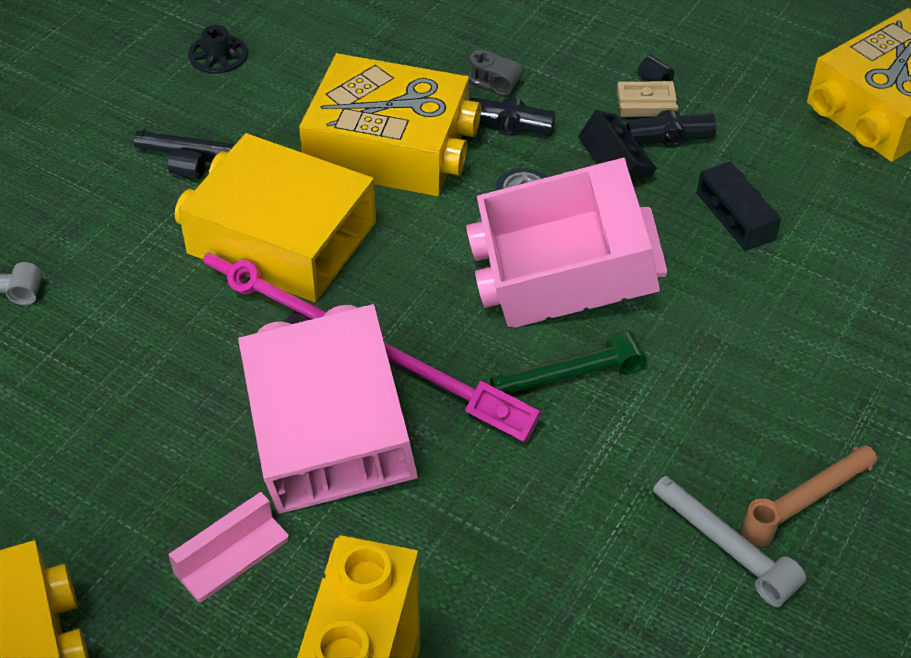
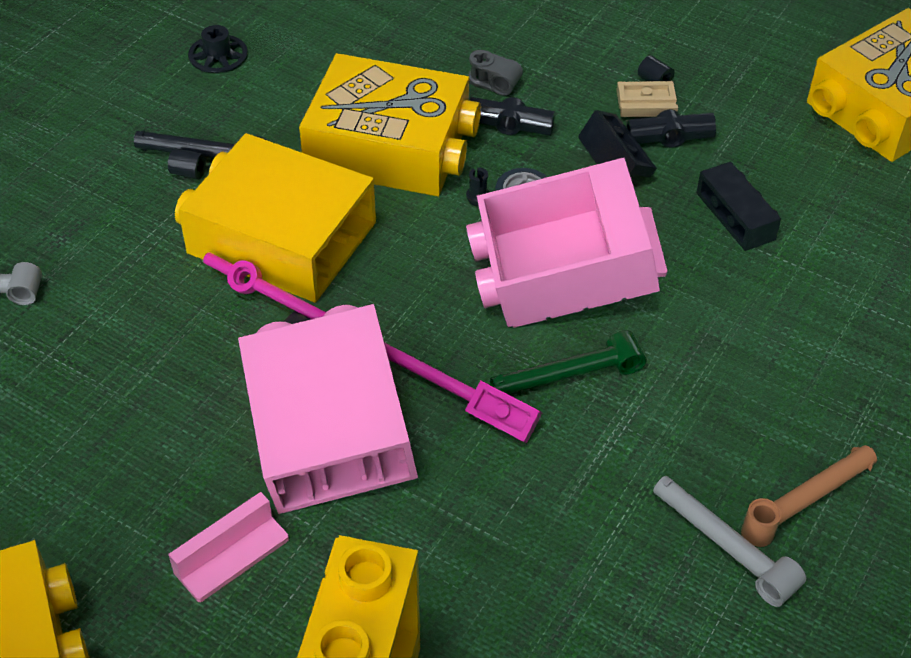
none -> black pin [466,167,490,206]

